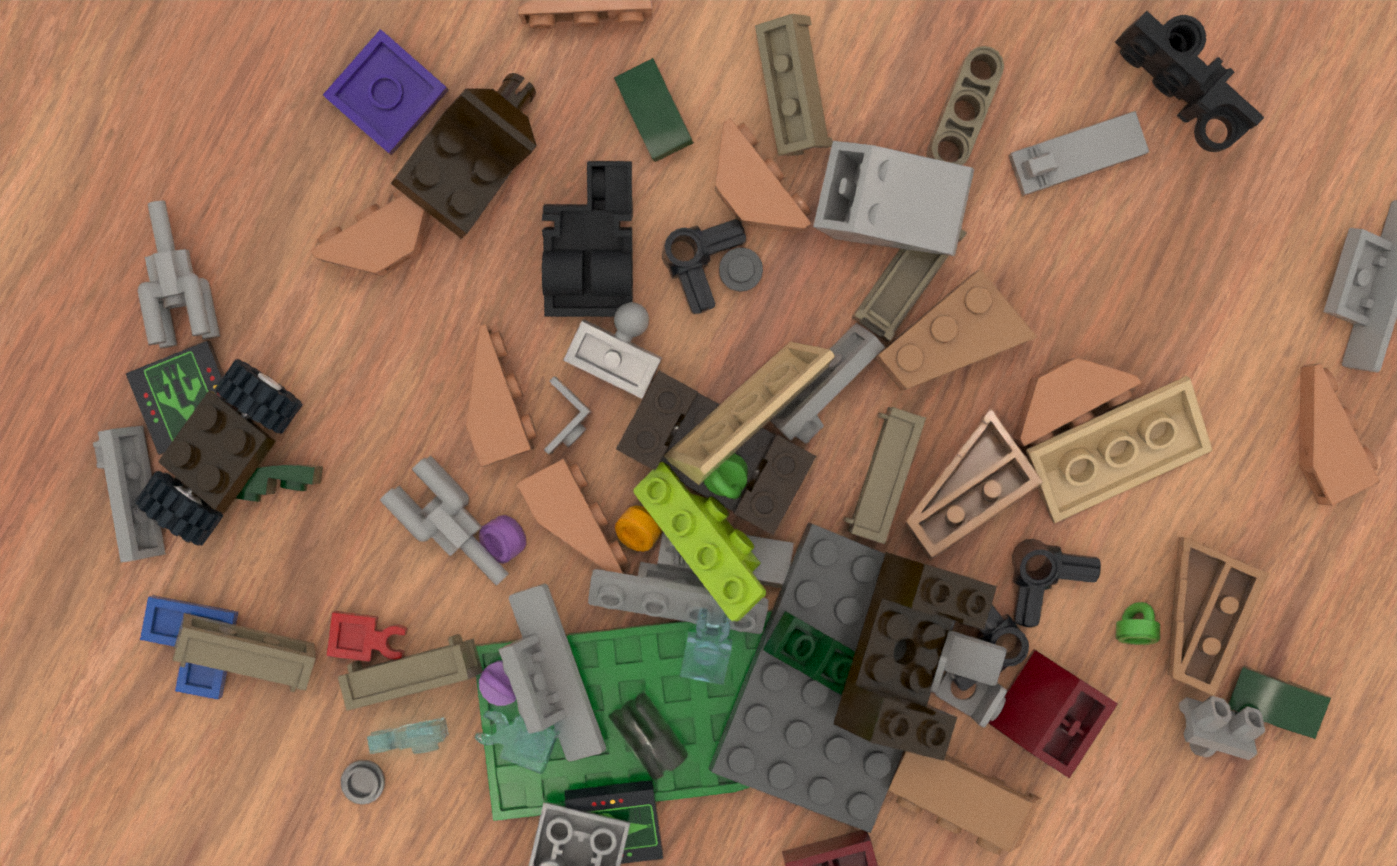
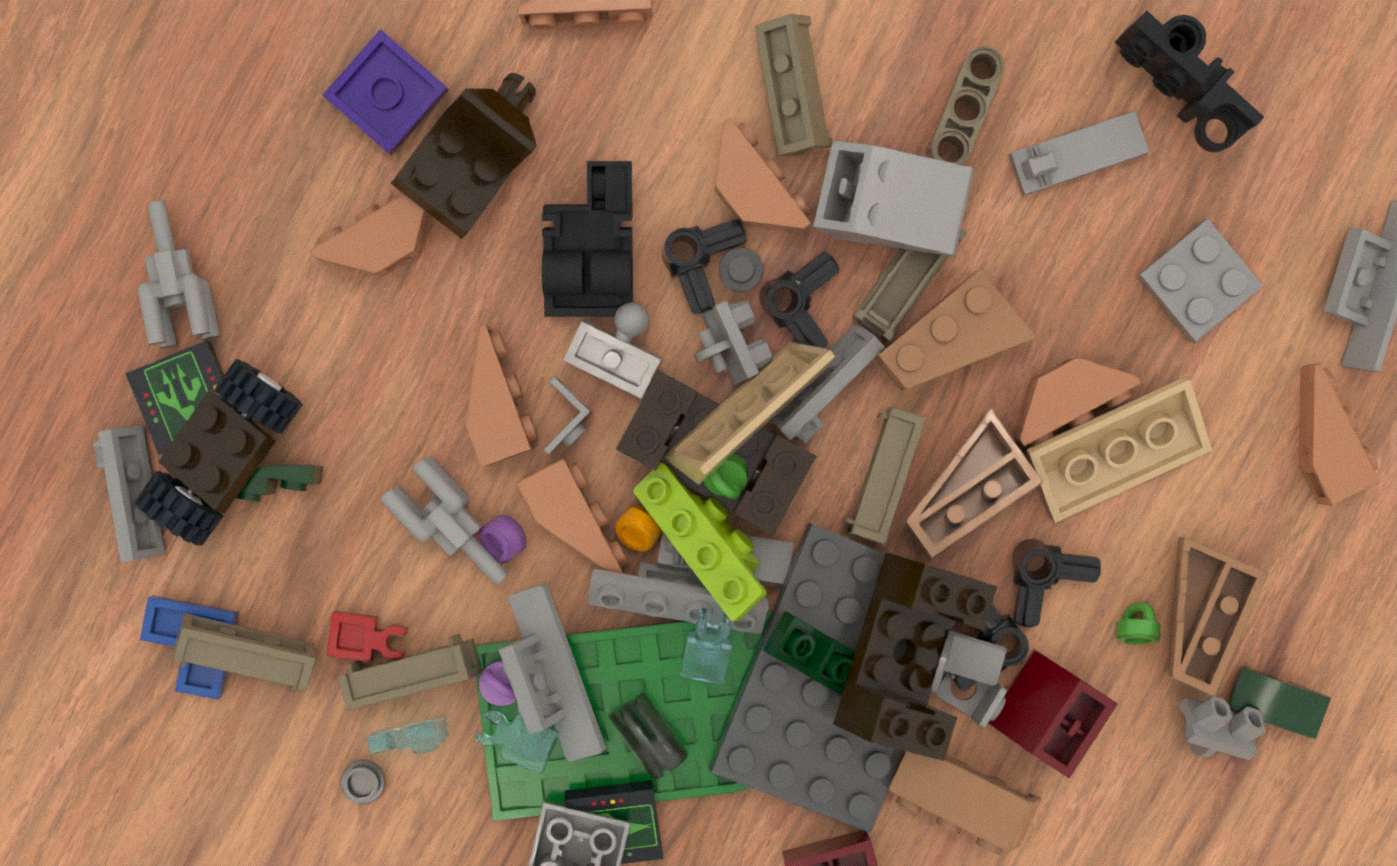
dark green slope [614,58,694,162] -> none
none -> light grey hips [694,301,773,385]
none -> black axle [759,252,840,348]
none -> light grey plate [1137,219,1263,343]

